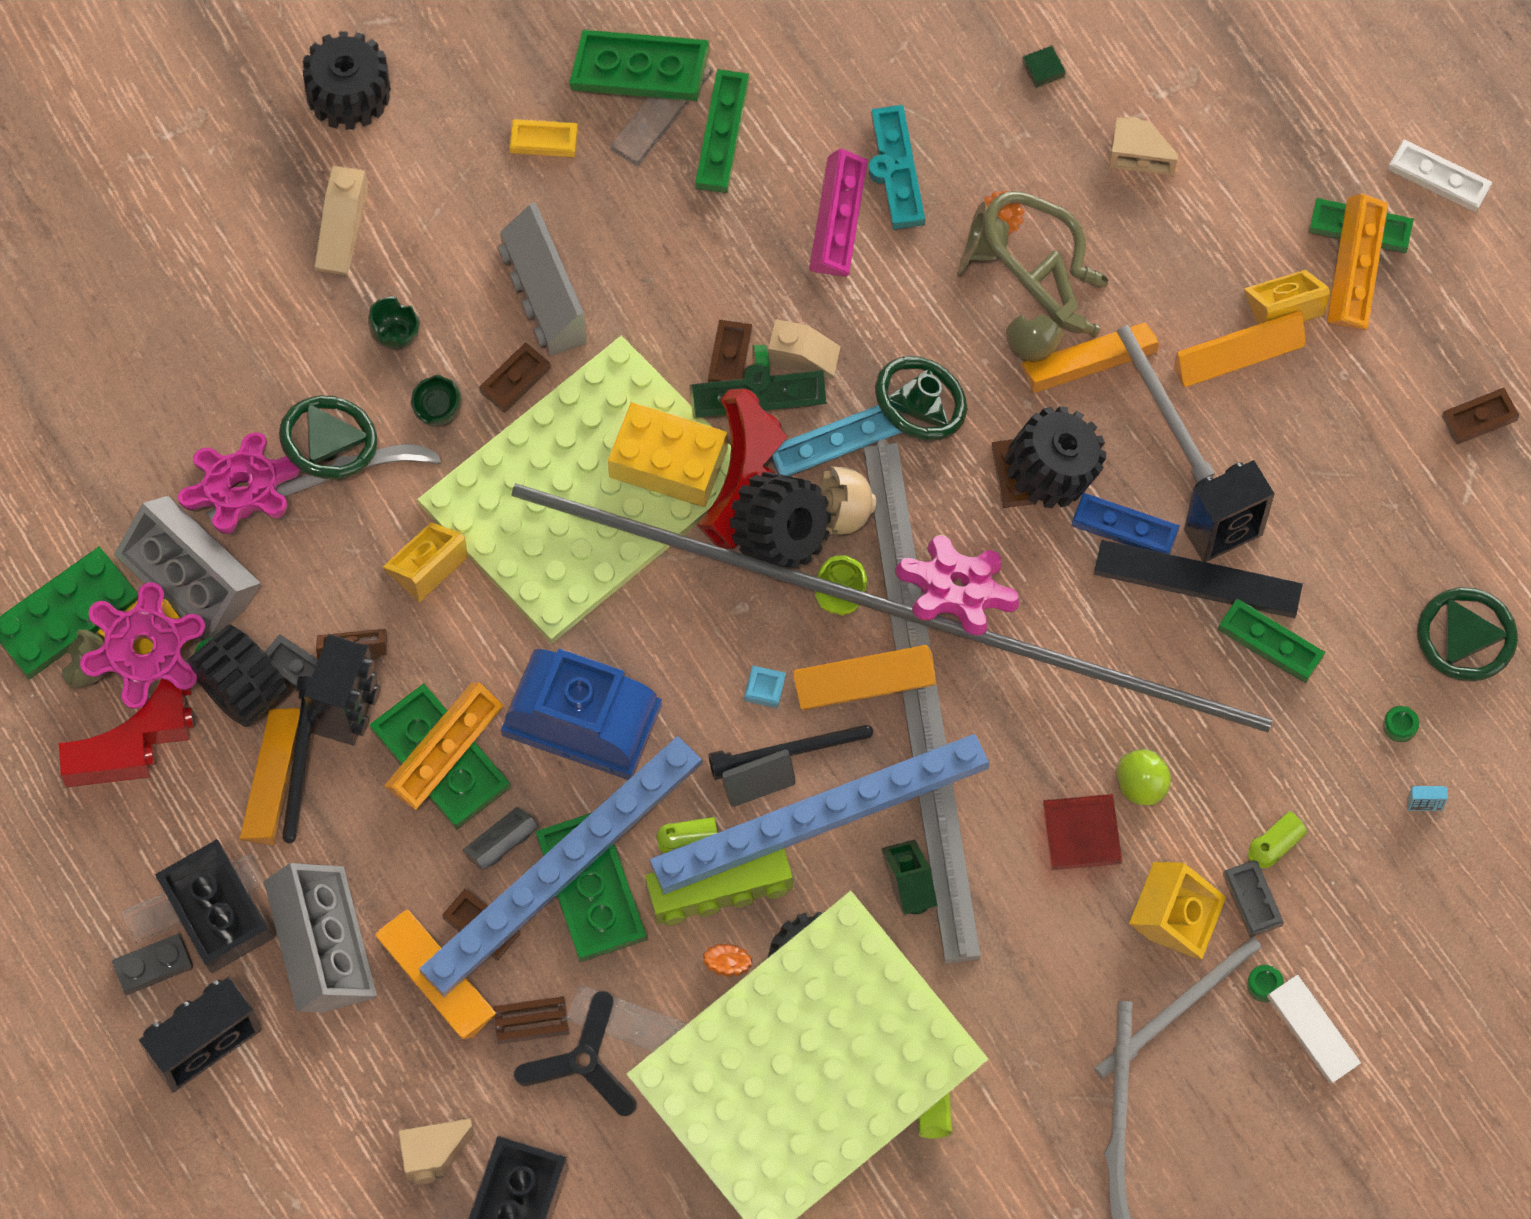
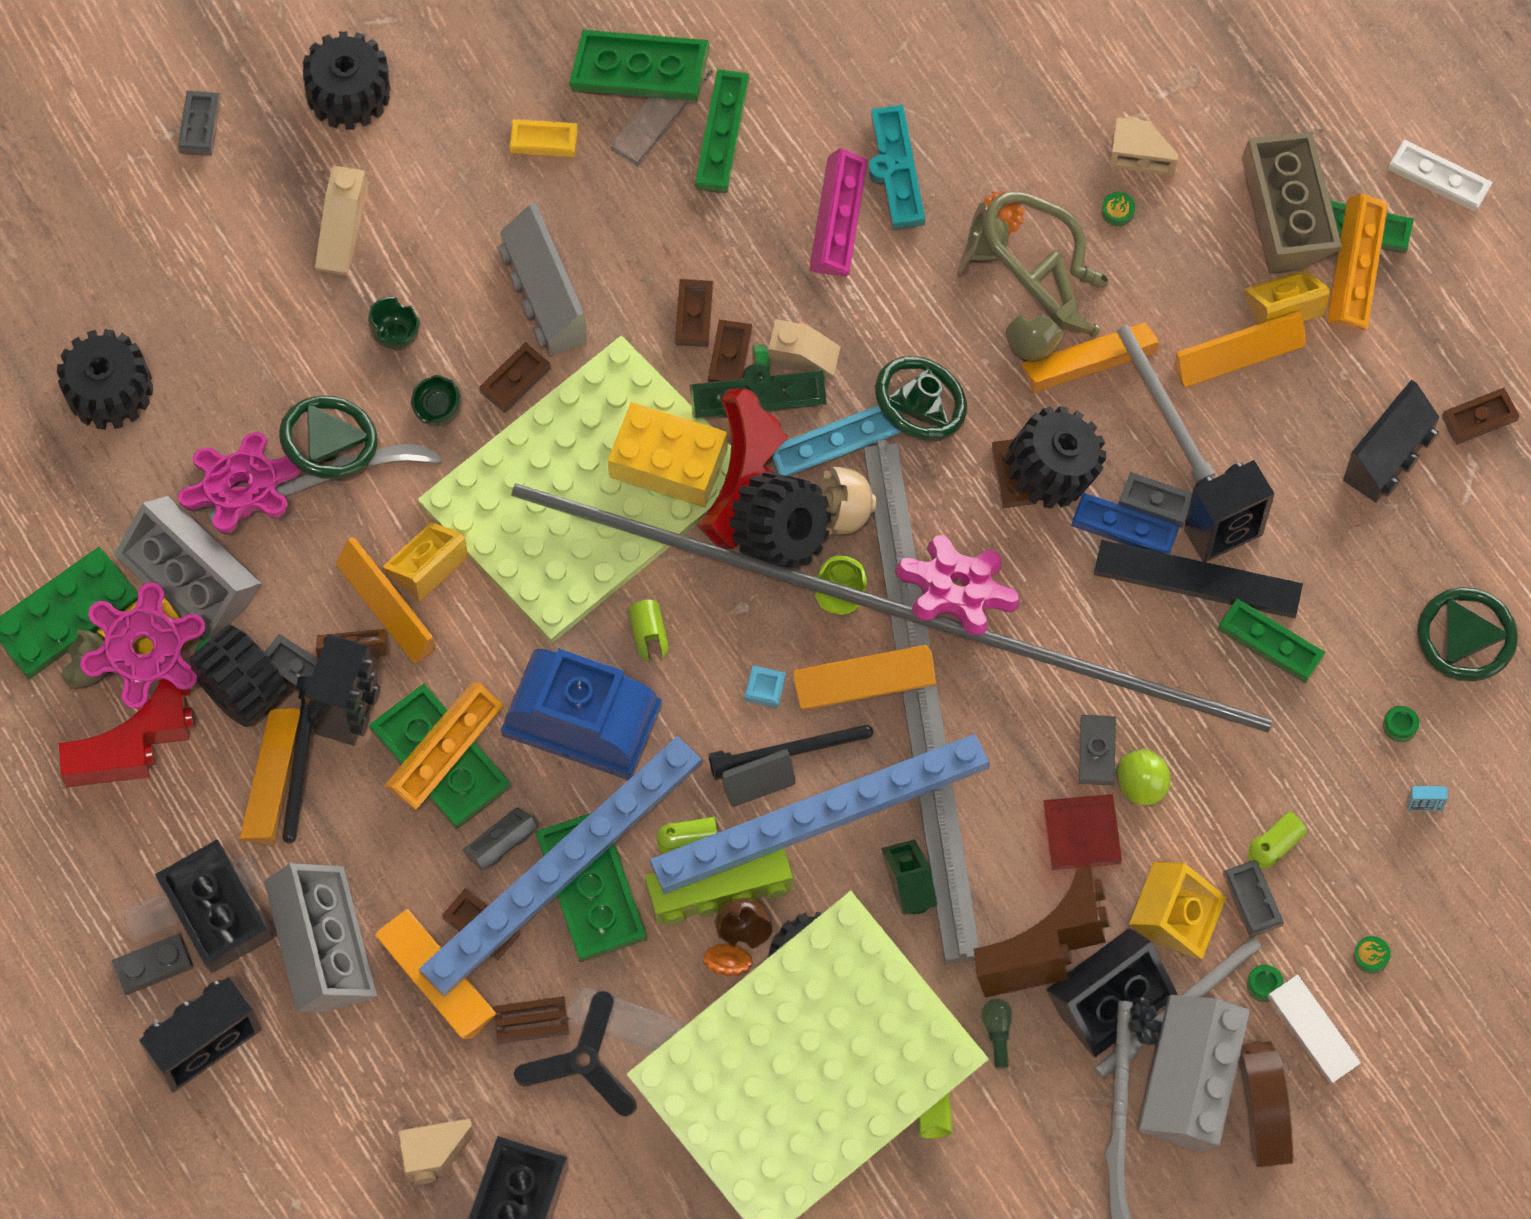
dark green tile [1022,45,1066,88] -> none
none -> black wheel [57,329,153,430]
none -> dark grey plate [178,91,220,156]
none -> light orange slope [336,537,435,663]
none -> lime piece [628,600,669,662]
none -> reddish brown plate [675,279,713,346]
none -> reddish brown hair [714,898,773,949]
none -> reddish brown arch [974,866,1110,998]
none -> clear green piece [981,999,1013,1069]
none -> black slope [1046,928,1178,1057]
none -> dark grey plate [1079,715,1116,786]
none -> green tile [1102,192,1135,226]
none -> dark grey plate [1119,472,1192,528]
none -> black plant [1128,998,1162,1045]
none -> light grey slope [1137,995,1250,1153]
none -> reddish brown arch [1238,1042,1293,1167]
none -> dark tan slope [1242,131,1342,273]
none -> black slope [1343,379,1440,503]
none -> green tile [1354,936,1391,974]

